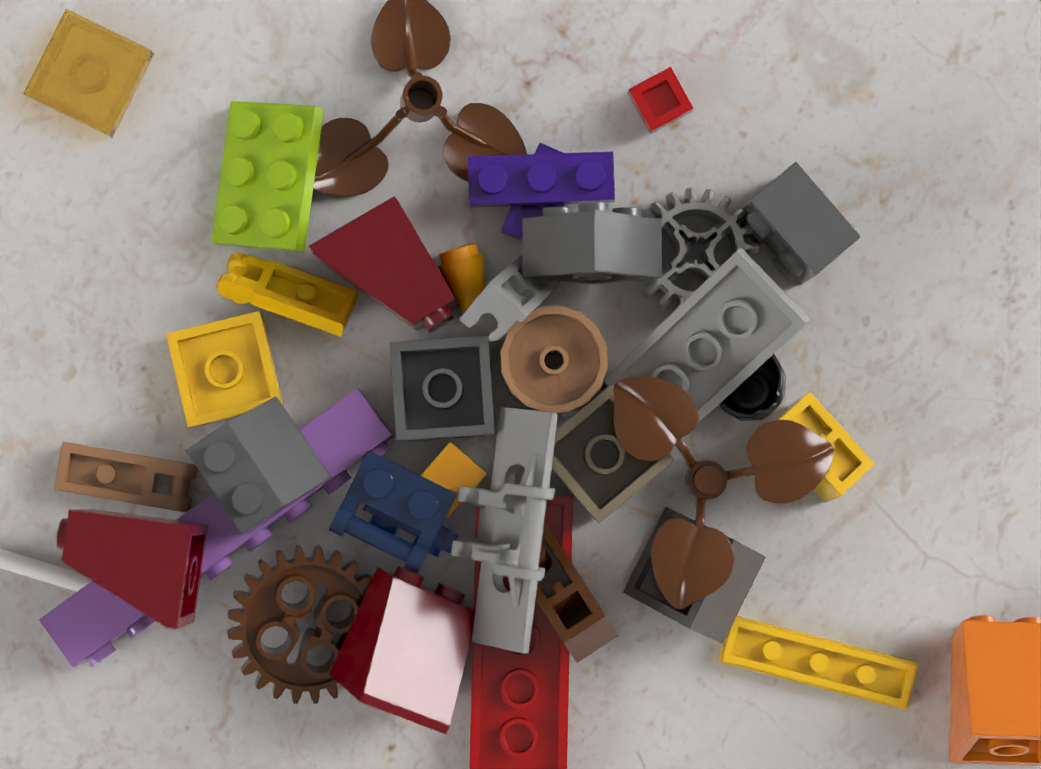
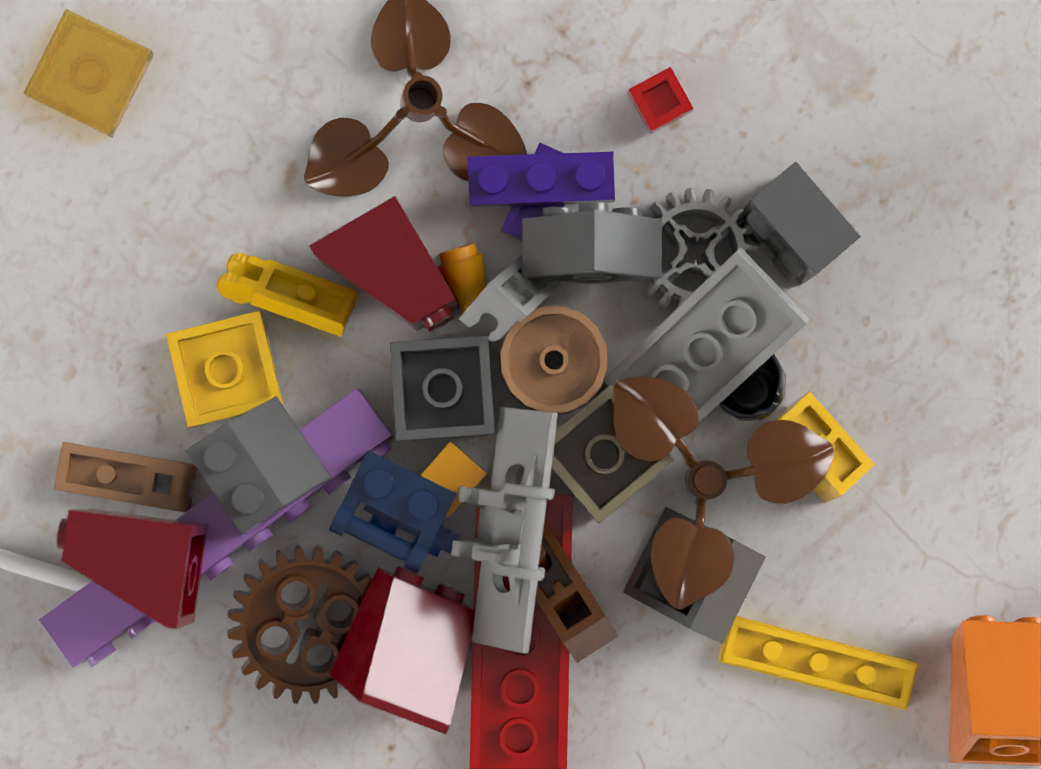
lime plate [211,101,324,253] -> none

